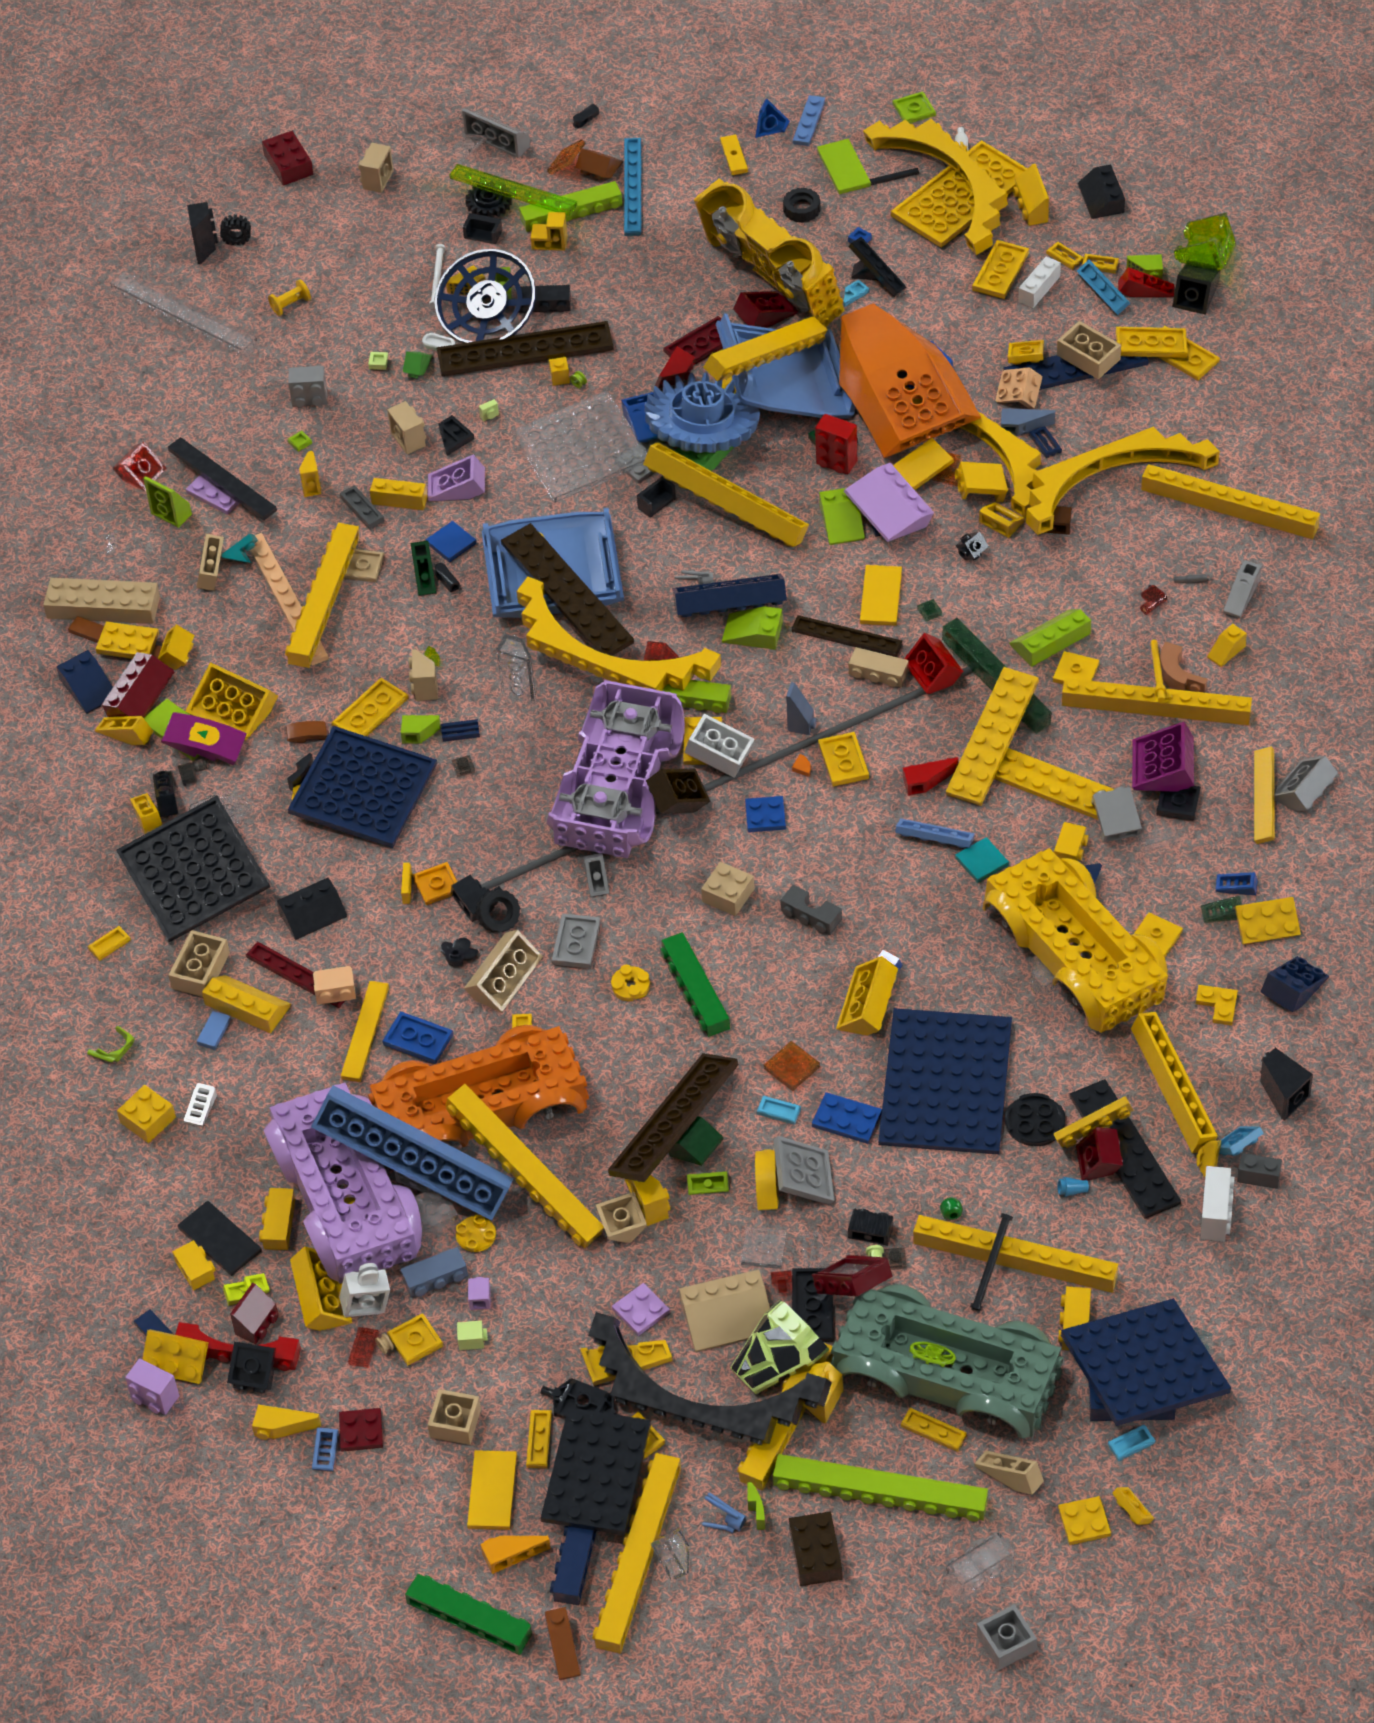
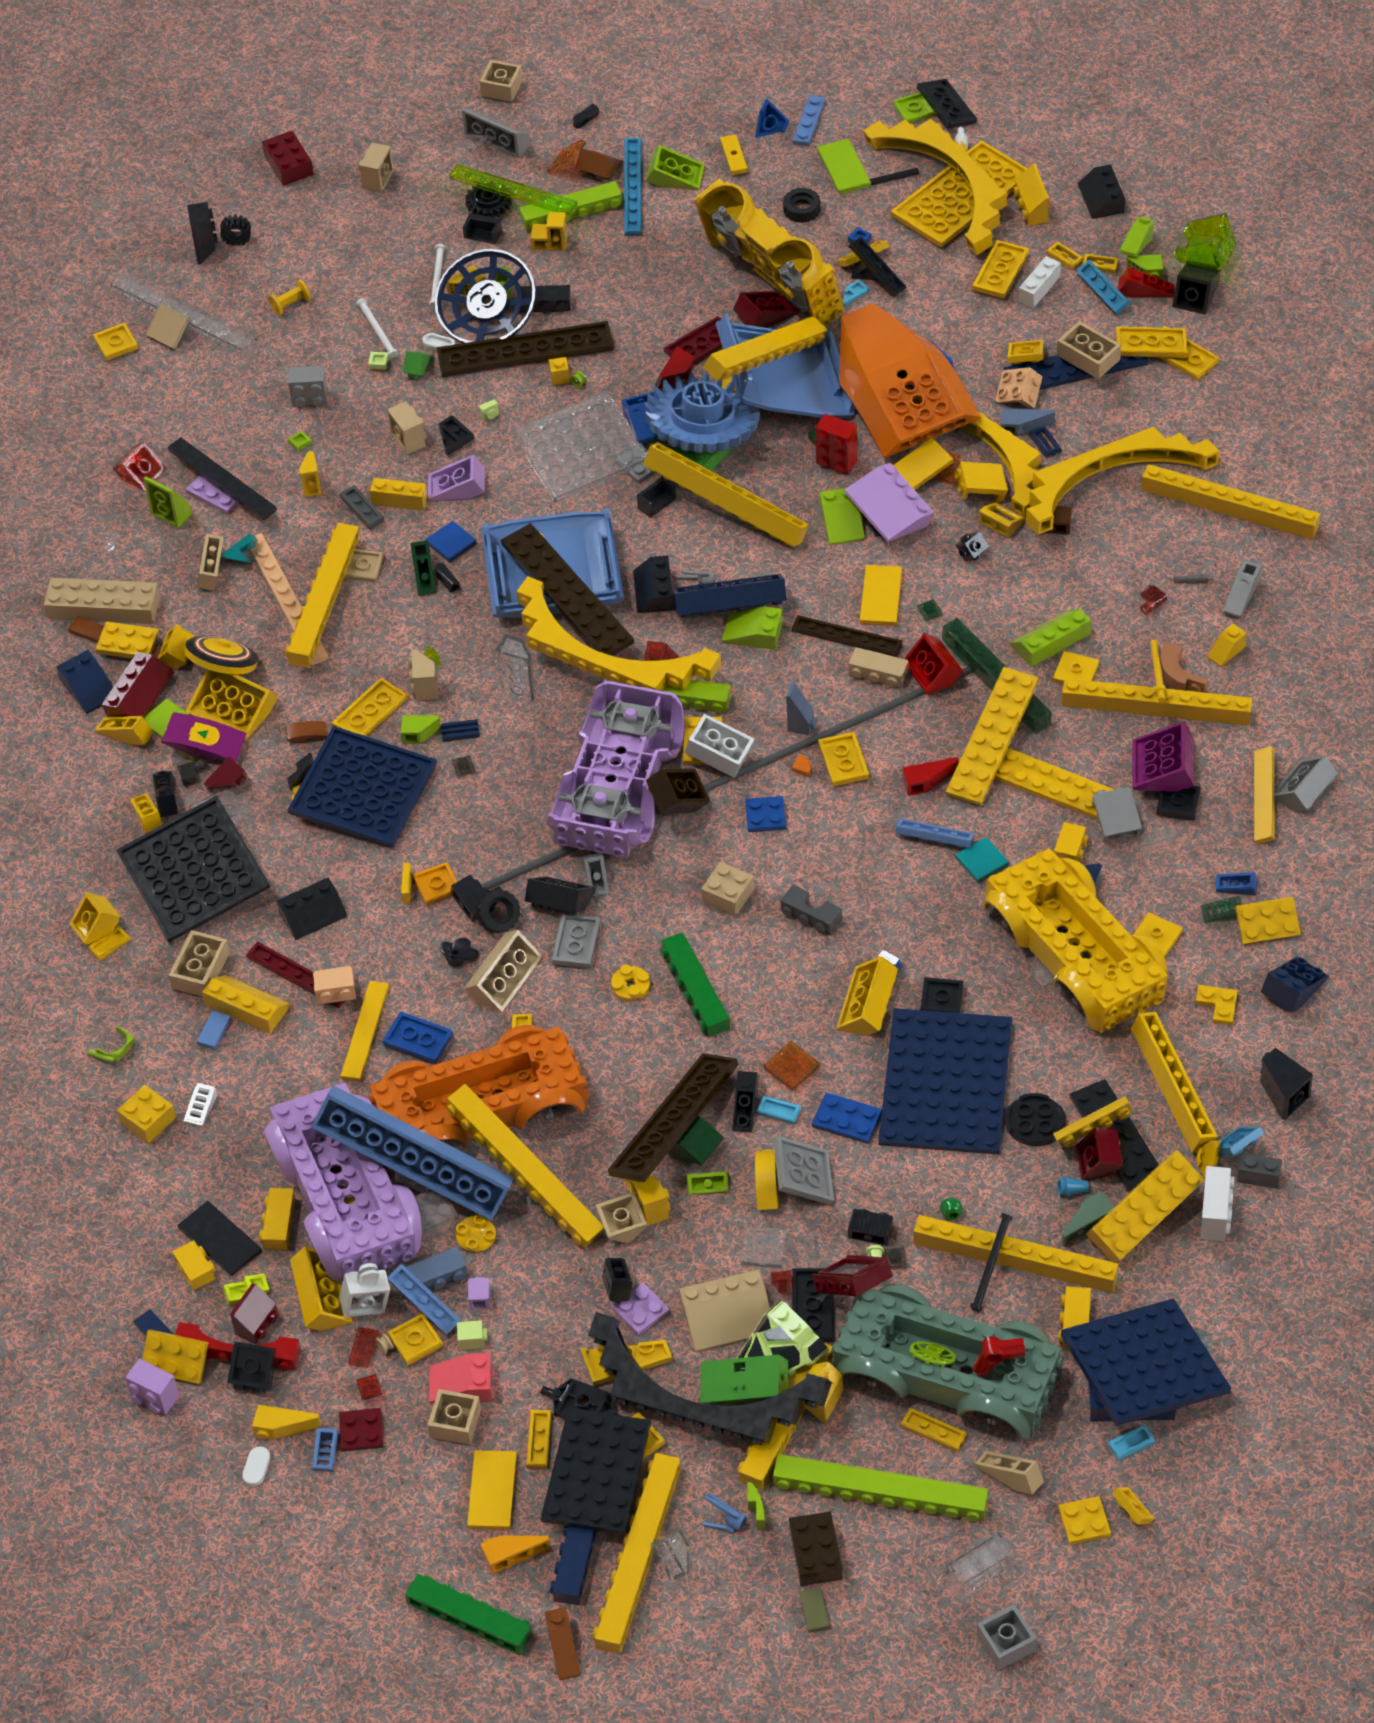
none -> yellow slope [69,892,121,945]
none -> yellow plate [93,322,138,361]
none -> tan tile [146,303,190,349]
none -> dish [184,636,258,674]
none -> dark red slope [203,756,247,789]
none -> white tile [243,1447,271,1487]
none -> white bar [356,298,399,359]
none -> clear red tile [356,1374,382,1401]
none -> medium blue plate [387,1264,461,1336]
none -> coral slope [429,1353,492,1403]
none -> tan brick [479,60,523,102]
none -> black slope [525,876,596,915]
none -> black brick [602,1258,632,1303]
none -> black slope [633,555,674,613]
none -> lime slope [646,145,705,190]
none -> bright green brick [700,1354,788,1406]
none -> black slope [732,1071,759,1132]
none -> olive tile [799,1587,830,1633]
none -> yellow tile [837,240,889,267]
none -> black tile [917,79,977,129]
none -> black plate [920,977,964,1013]
none -> red piece [973,1337,1025,1377]
none -> sand green slope [1062,1191,1114,1247]
none -> yellow brick [1086,1150,1205,1263]
none -> lime slope [1119,217,1155,257]

